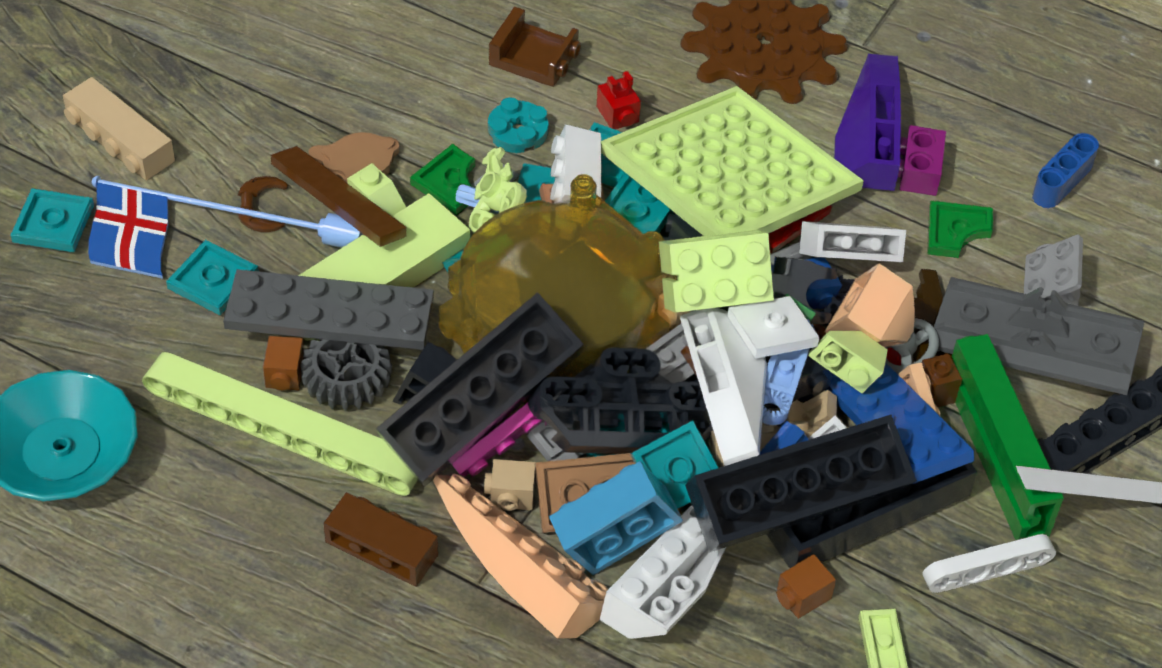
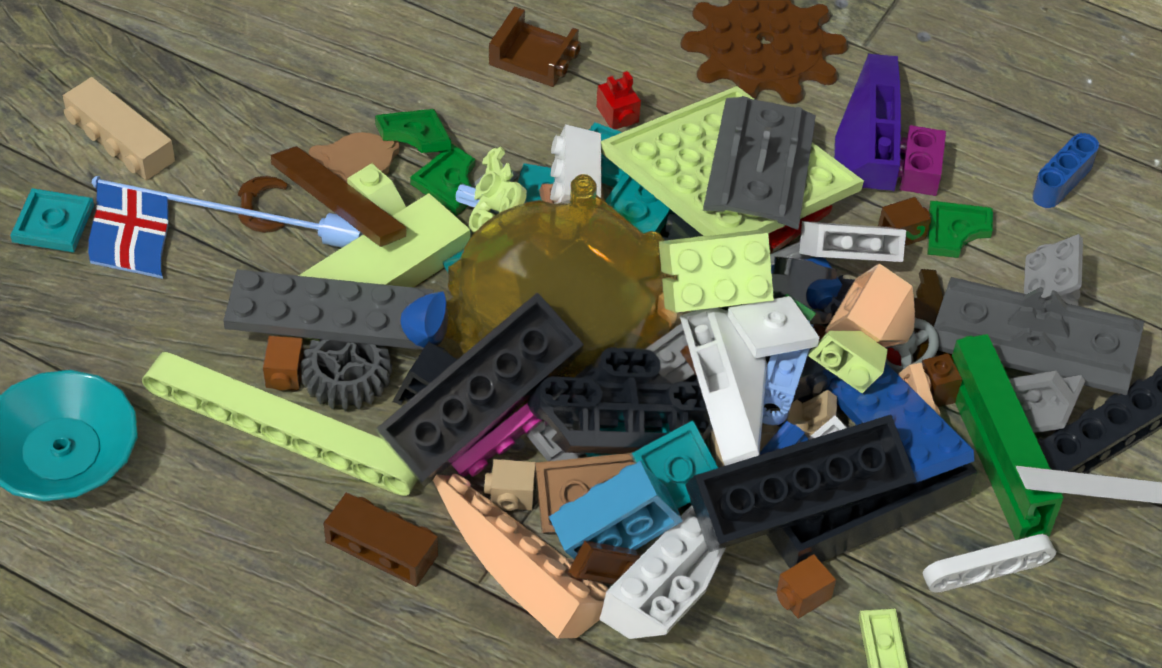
teal plate [166,240,259,316] -> none
teal plate [488,97,549,153] -> none
none -> green tile [375,109,451,153]
none -> blue piece [400,291,448,348]
none -> reddish brown tile [568,541,641,584]
none -> dark grey hinge [703,96,816,230]
none -> reddish brown brick [878,197,931,246]
none -> light grey bracket [1009,371,1085,433]

